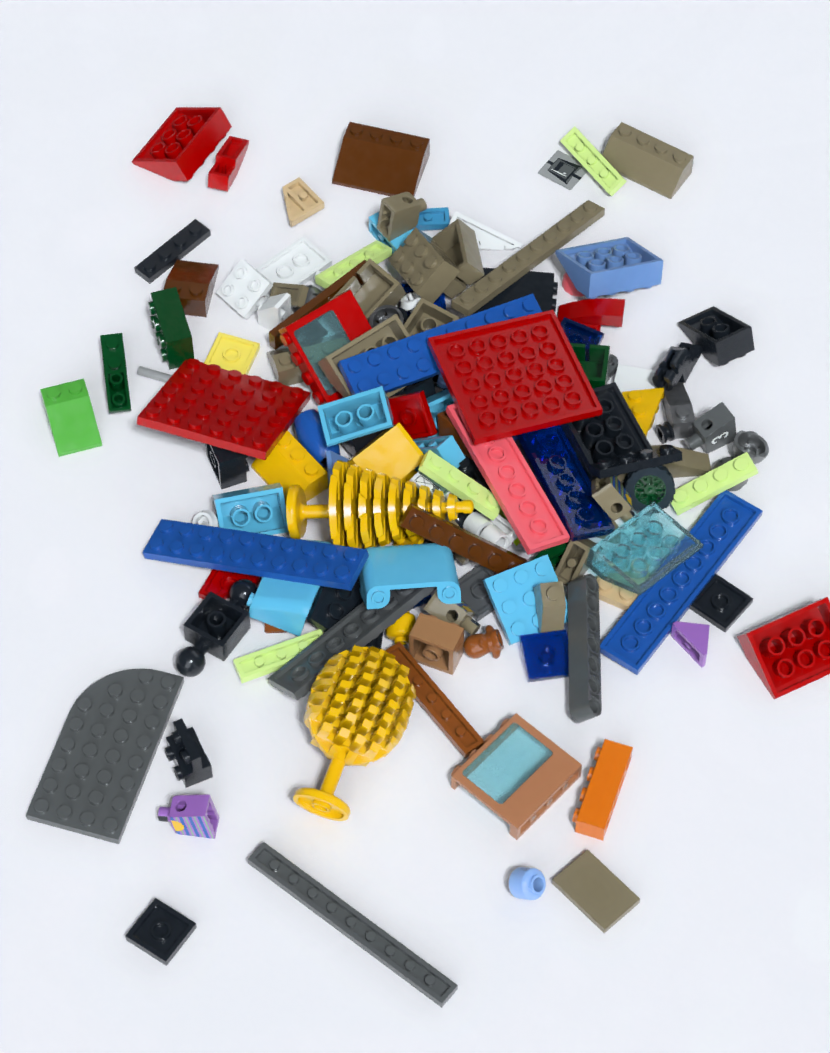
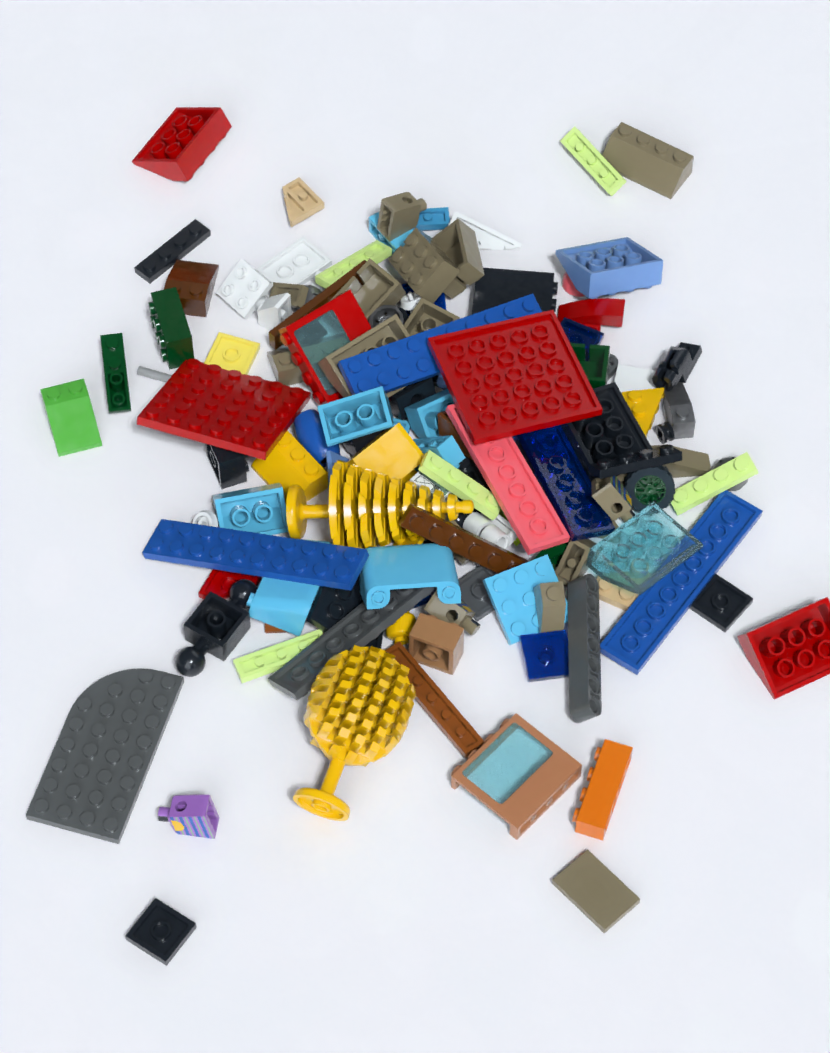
black brick [164,718,213,788] -> none
red slope [208,136,249,192] -> none
dark grey plate [248,842,458,1008] -> none
reddish brown slope [332,122,430,196] -> none
red tile [388,390,437,439] -> none
dark tan plate [451,200,605,316] -> none
dark orange animal [464,625,504,659] -> none
light blue head [509,867,546,900] -> none
sticker [538,150,588,190] -> none
medium lavender slope [671,621,710,668] -> none
black slope [678,306,755,366] -> none
dark grey torso [684,402,736,453] -> none
flat silver helmet [732,430,769,464] -> none

